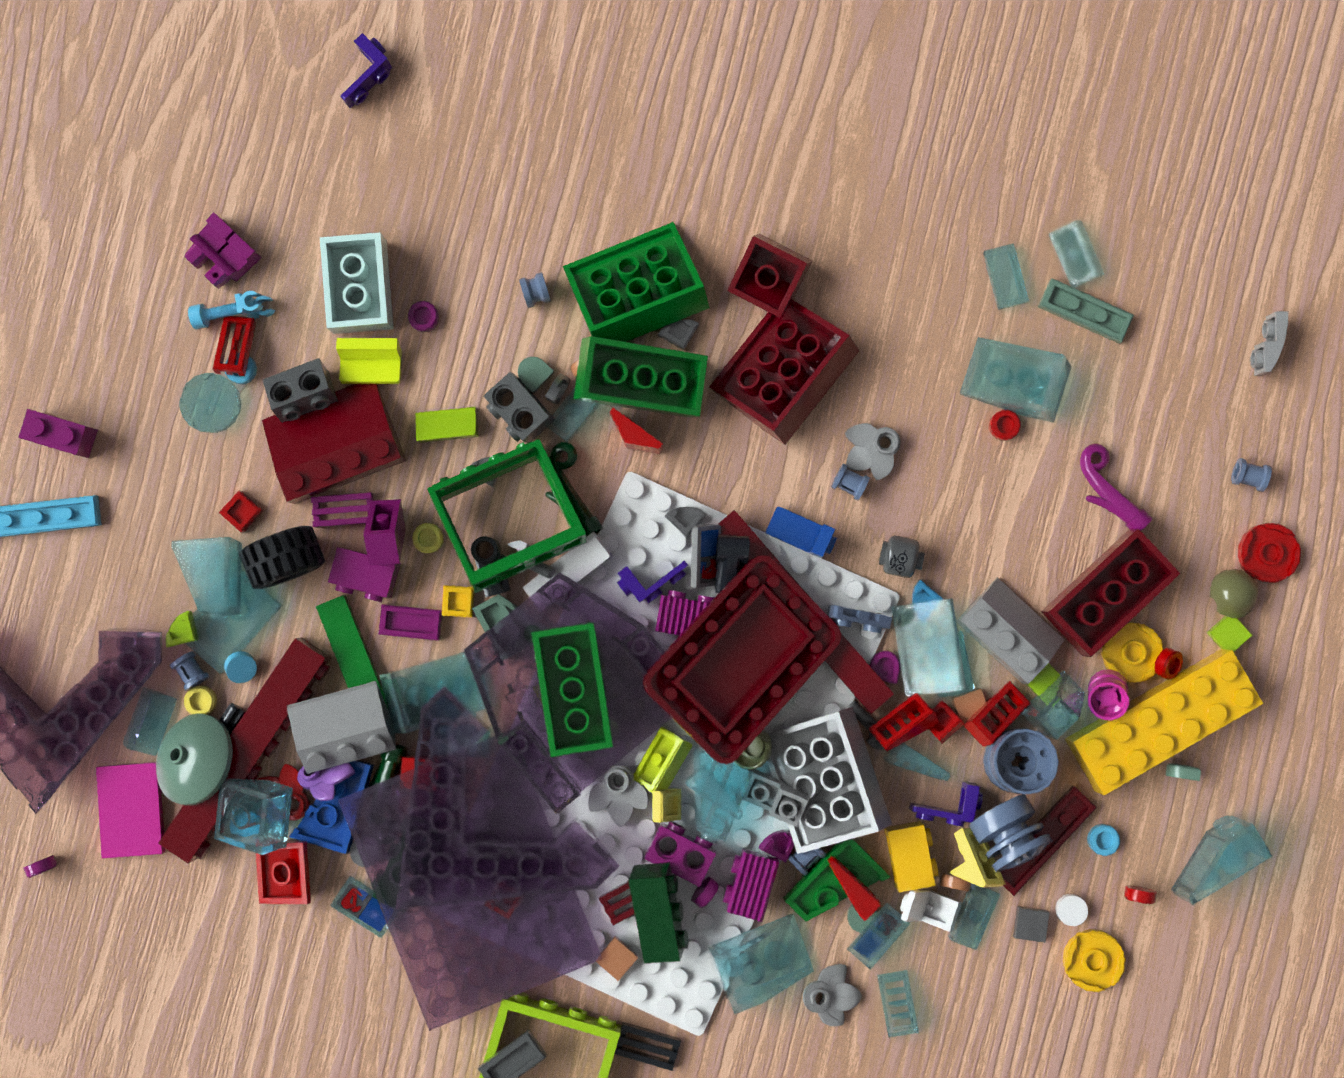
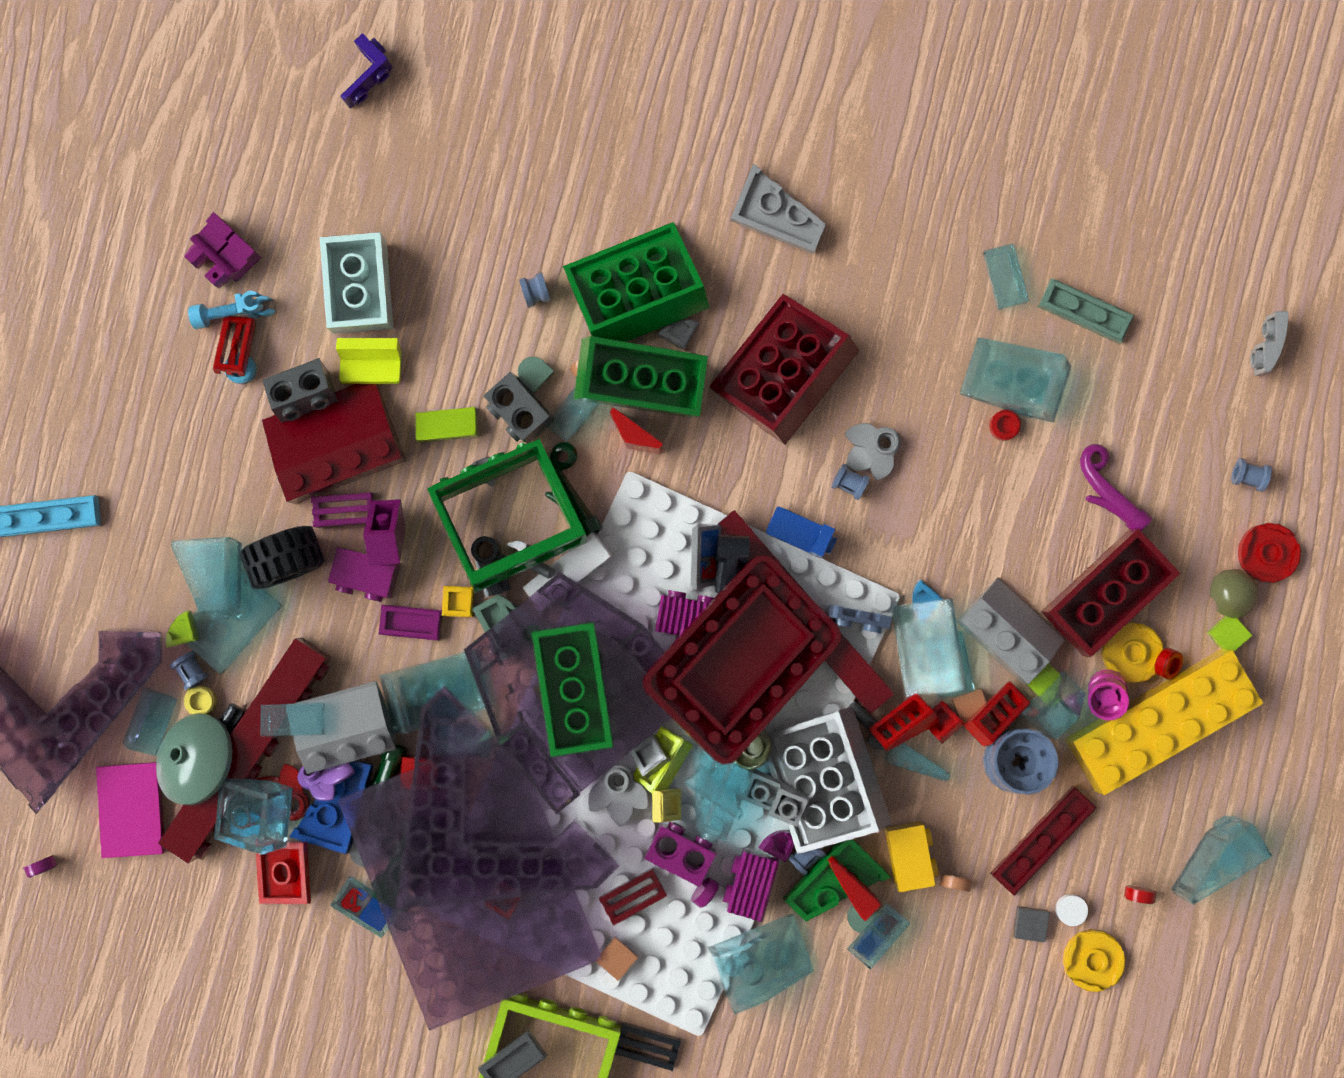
magenta brick [18,409,98,458] -> none
clear light blue tile [179,373,242,433] -> none
red tile [219,490,263,533] -> none
medium azure tile [224,651,257,683] -> none
green tile [315,595,390,708] -> none
magenta tile [408,301,439,332] -> none
light yellow tile [412,523,444,553] -> none
flat silver tile [545,374,570,405] -> none
dark purple bracket [617,560,688,604] -> none
dark green brick [628,863,688,964] -> none
flat silver tile [664,507,707,537] -> none
dark red slope [727,234,813,318] -> none
light grey plate [803,964,862,1026] -> none
magenta tile [869,651,901,684] -> none
clear light blue slope [877,970,919,1038] -> none
dark grey head [879,535,925,578] -> none
white bracket [900,889,962,932] -> none
dark purple bracket [909,781,983,826] -> none
clear light blue slope [948,883,1001,950] -> none
light yellow slope [950,828,1005,887] -> none
sand blue wheel [969,794,1053,872] -> none
clear light blue slope [1048,220,1104,288] -> none
medium azure tile [1087,824,1120,856] -> none
sand green tile [1165,763,1201,781] -> none
none -> clear light blue tile [260,703,325,737]
none -> flat silver tile [629,734,671,778]
none -> light grey wing [730,163,826,254]

